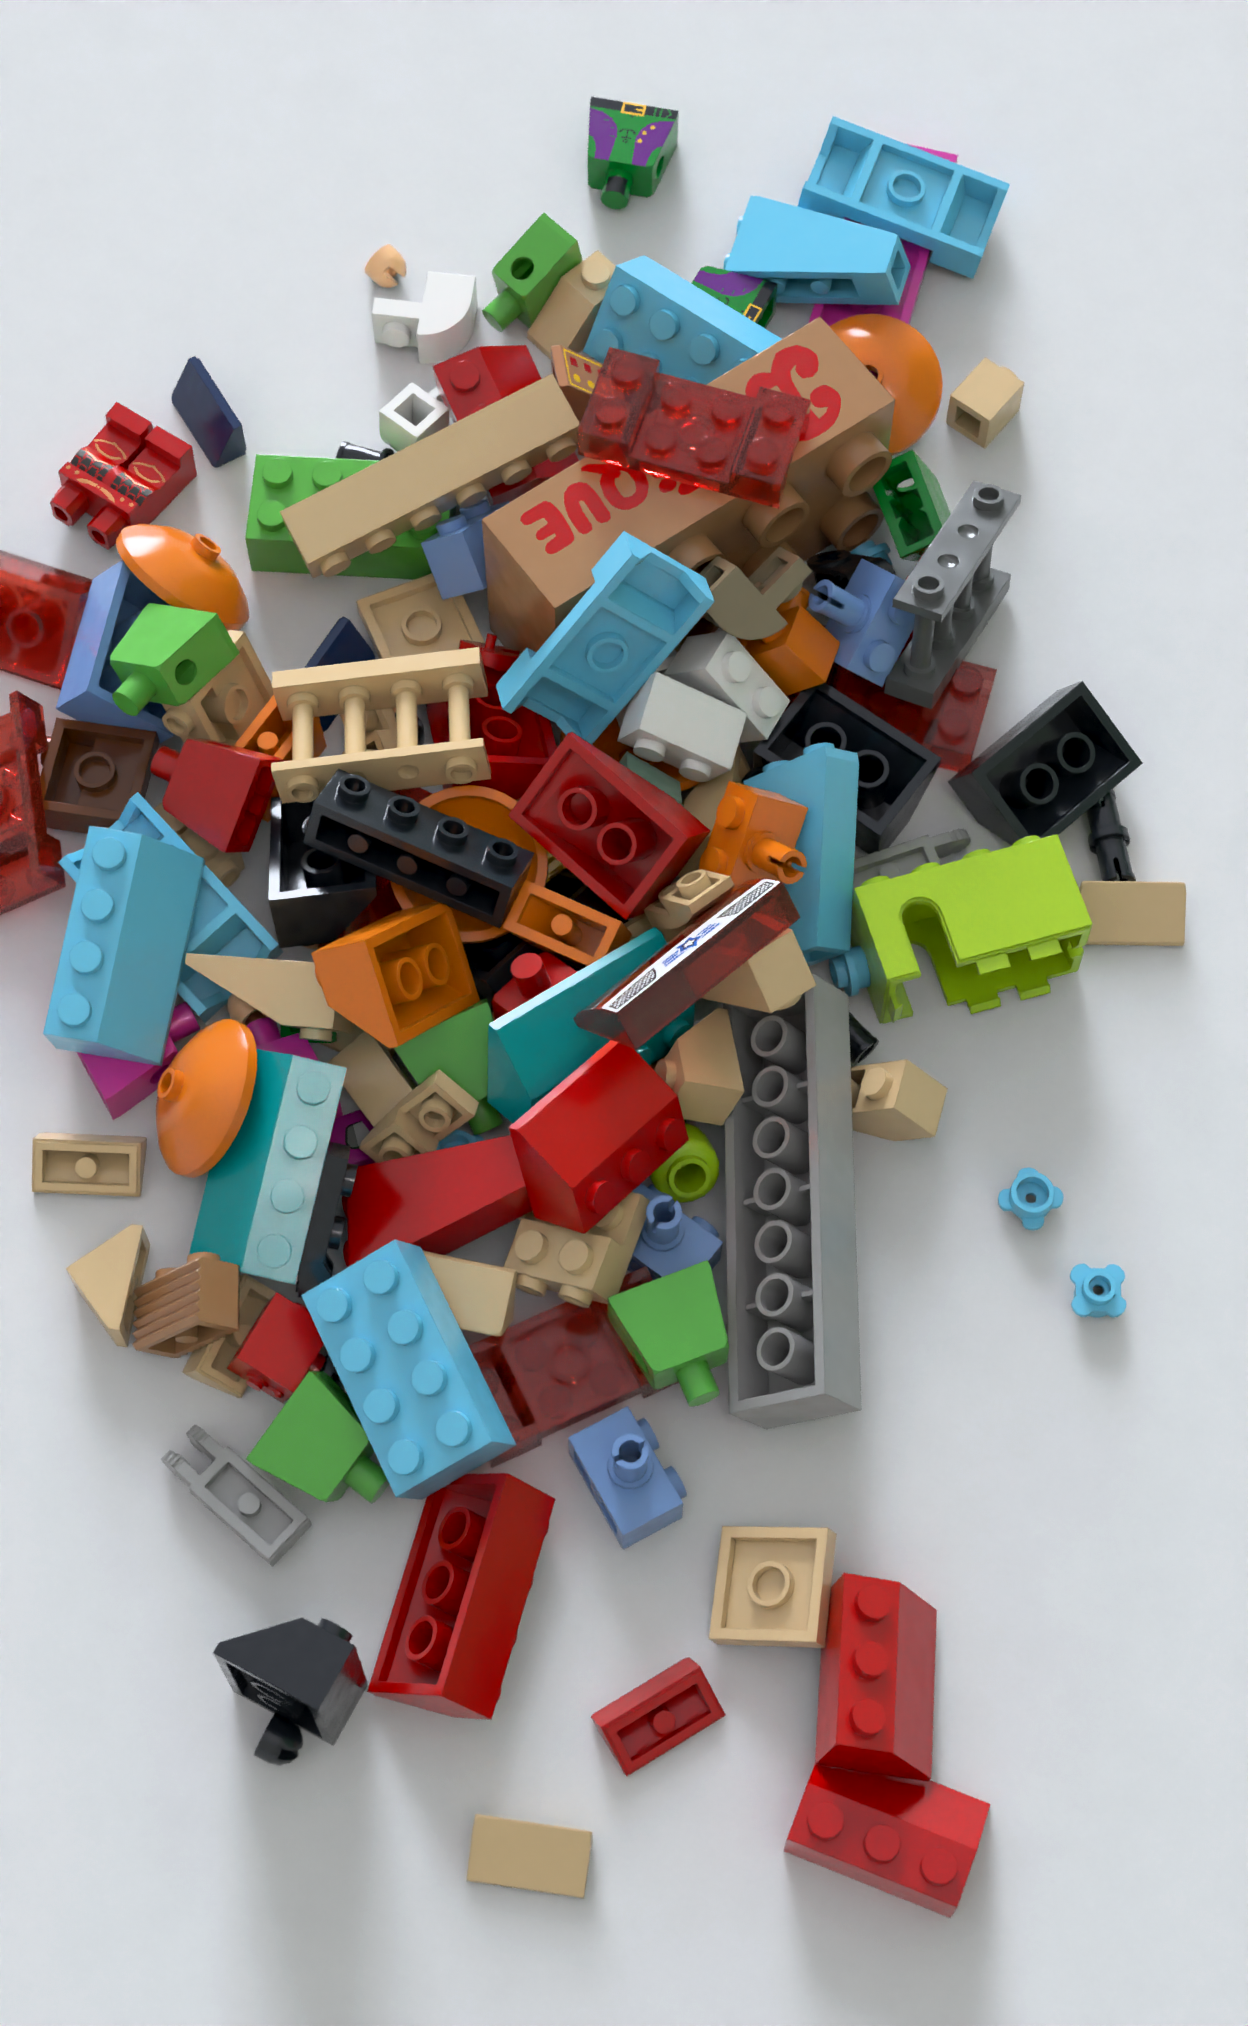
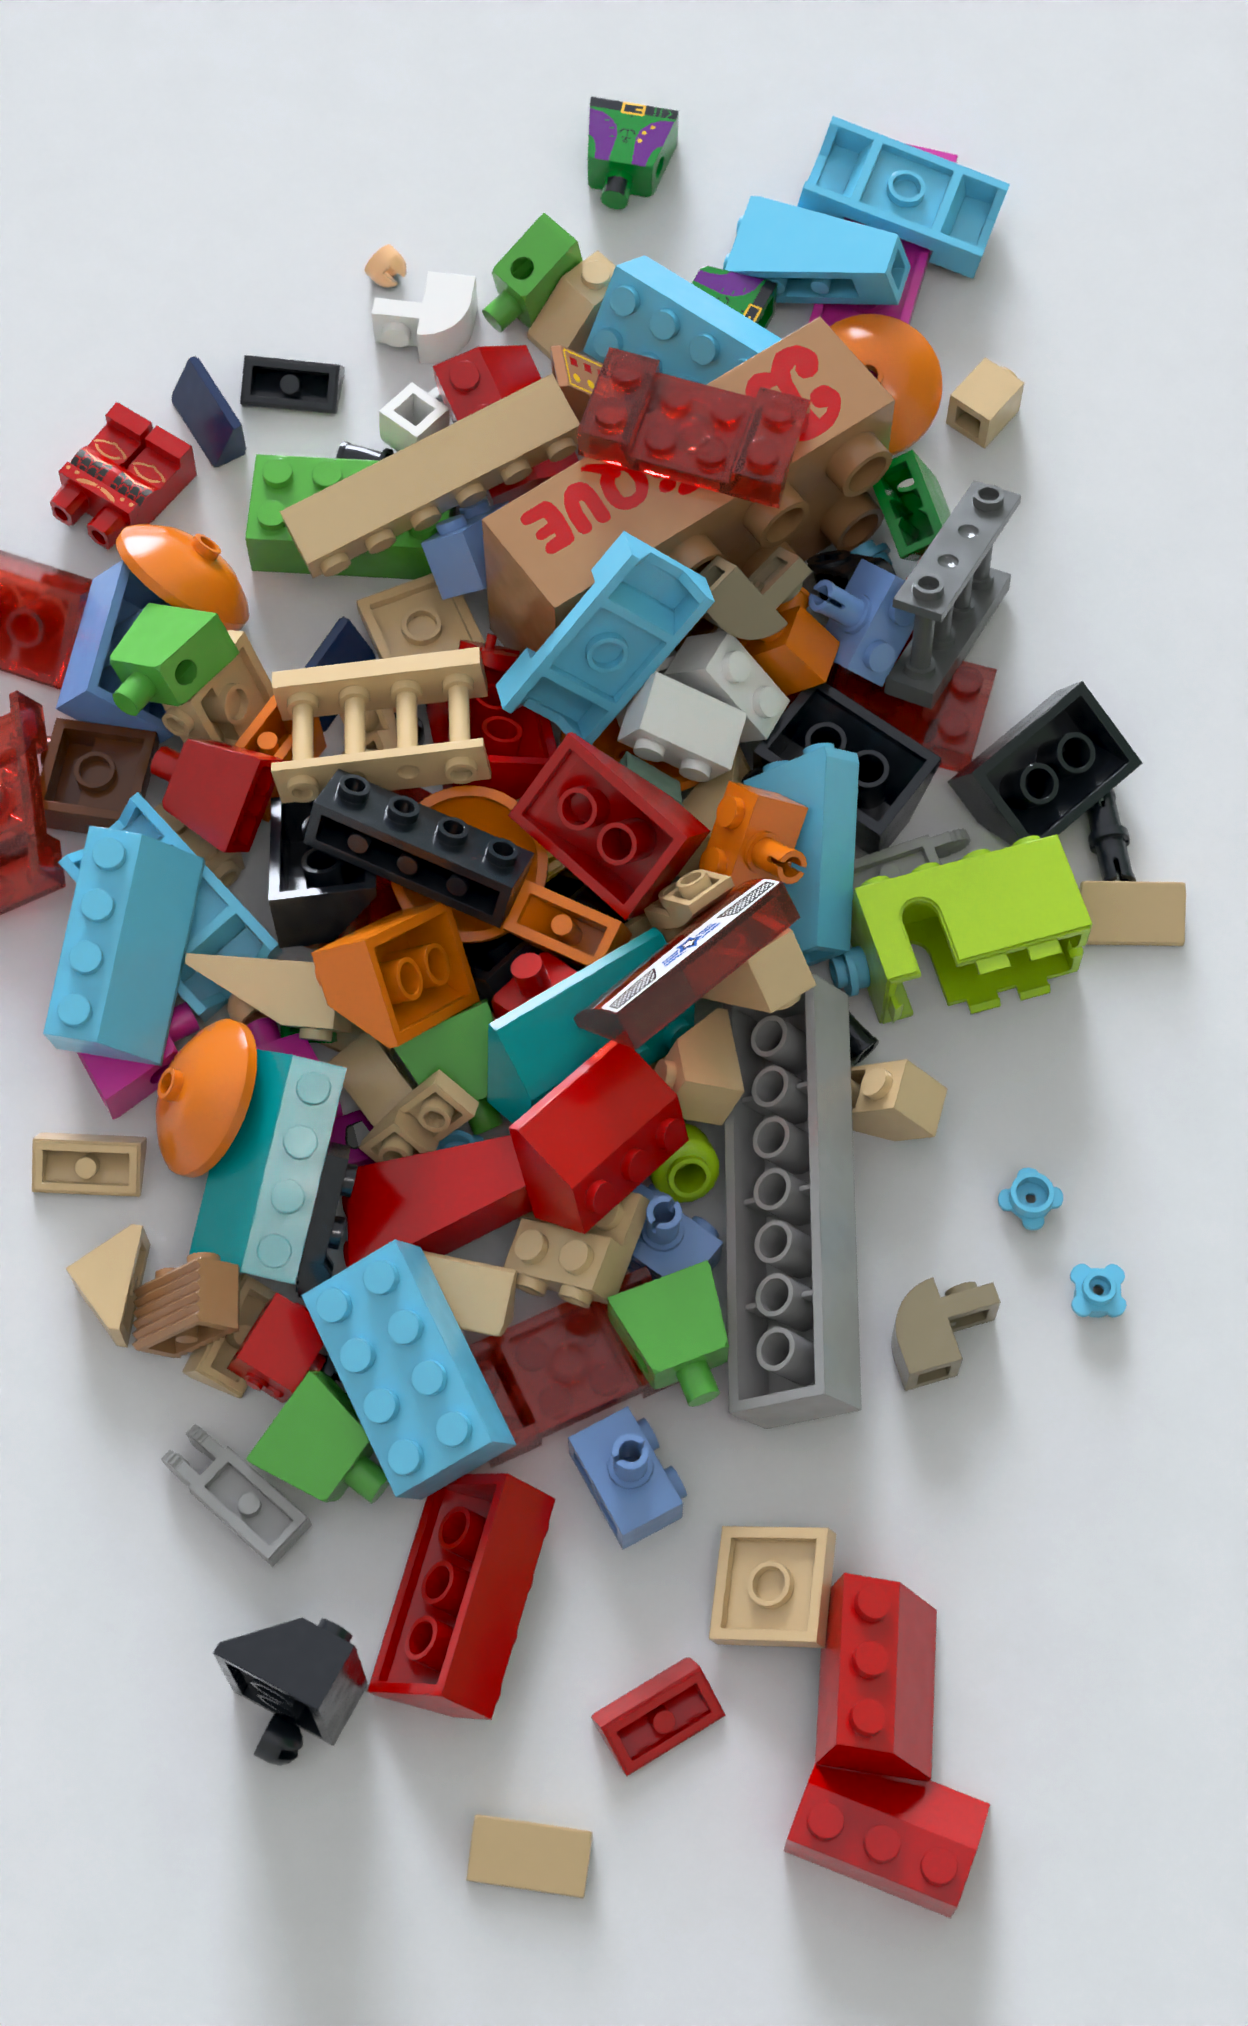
none -> black slope [240,355,345,414]
none -> dark tan brick [891,1277,1001,1391]

